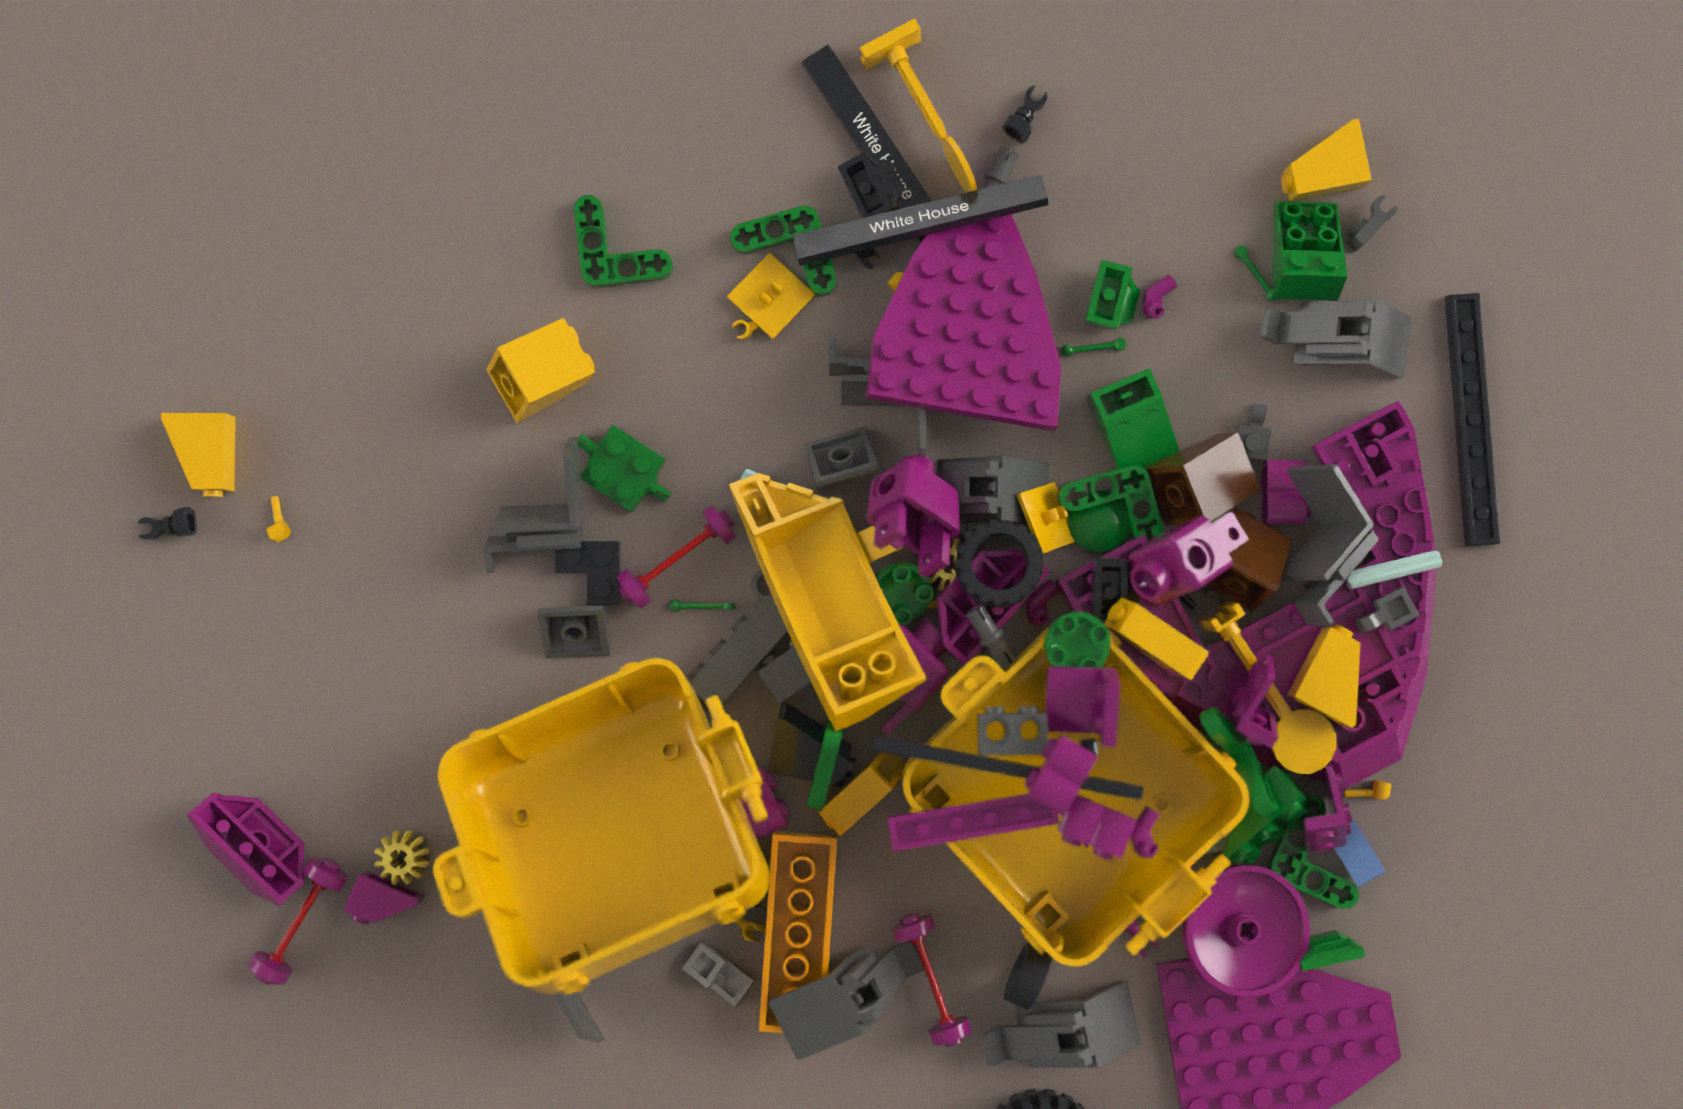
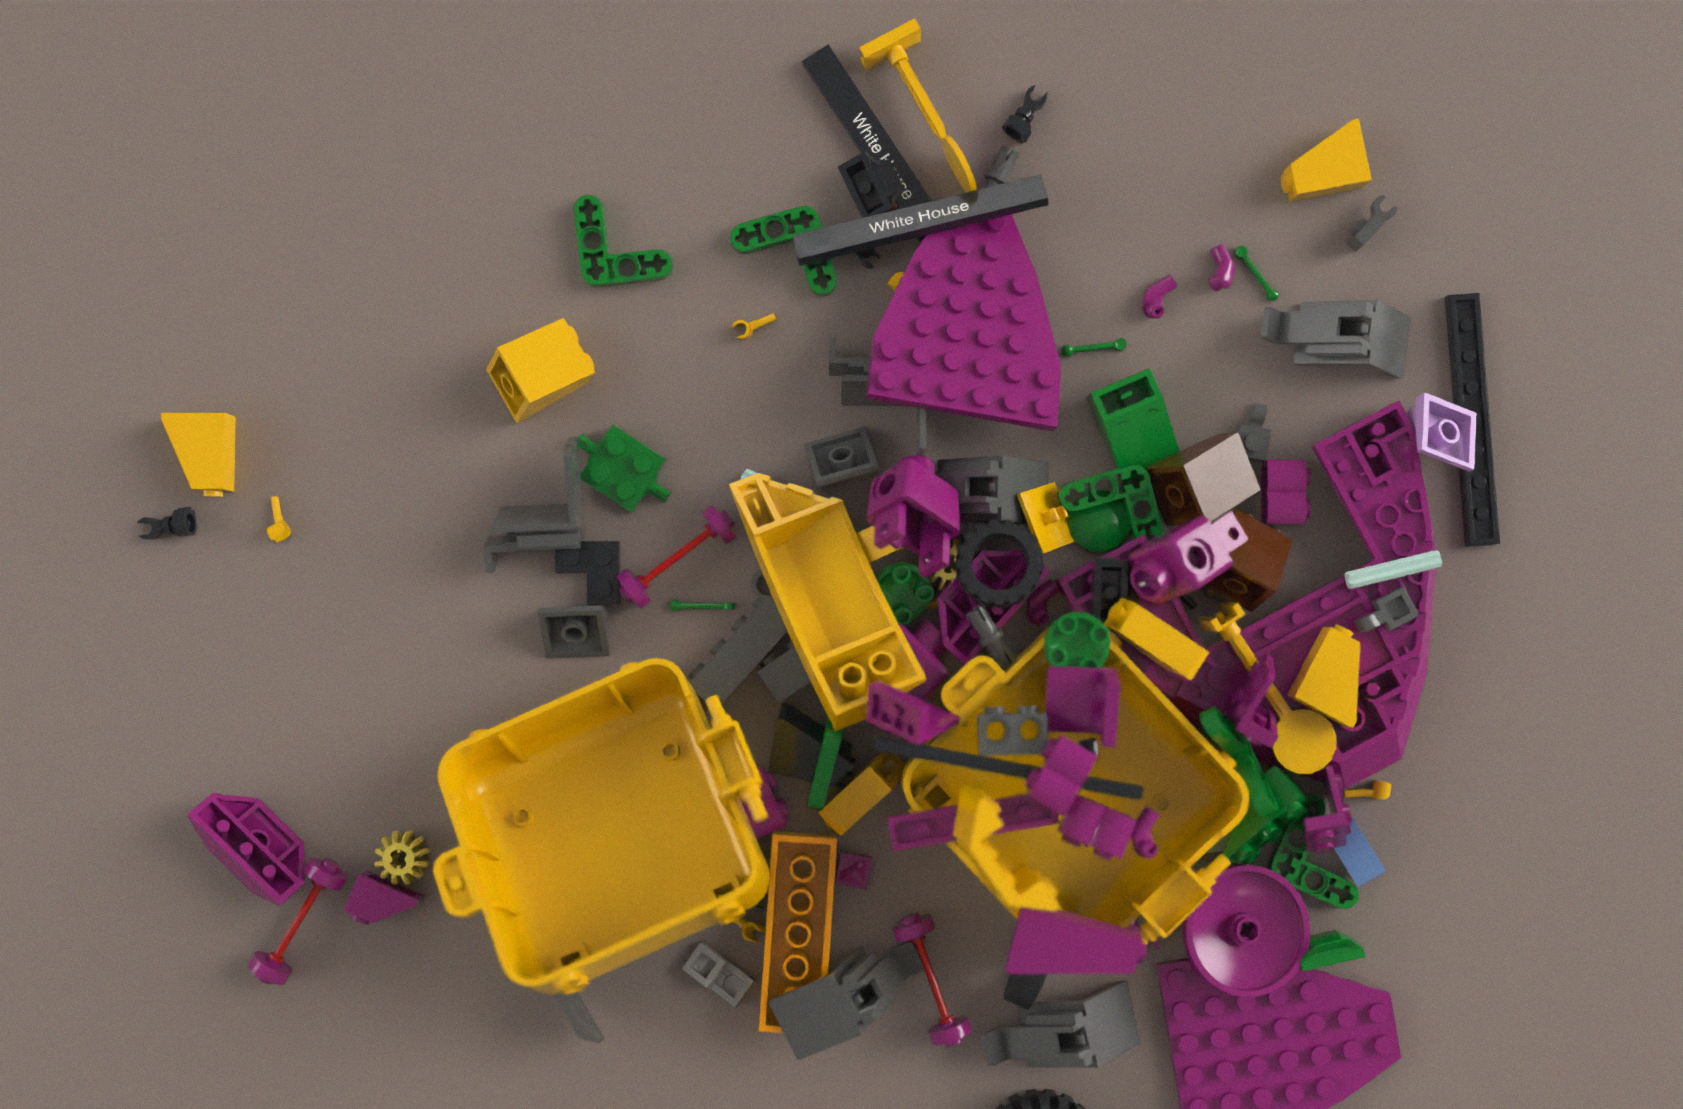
yellow piece [727,252,816,340] -> none
green slope [1085,260,1140,330] -> none
green slope [1272,201,1348,301] -> none
dark grey piece [1281,464,1379,626] -> none
none -> magenta tile [835,851,872,890]
none -> magenta bracket [866,681,960,745]
none -> yellow slope [953,783,1060,911]
none -> magenta slope [1005,906,1147,974]
none -> magenta arm [1208,243,1235,291]
none -> lavender slope [1407,392,1476,472]

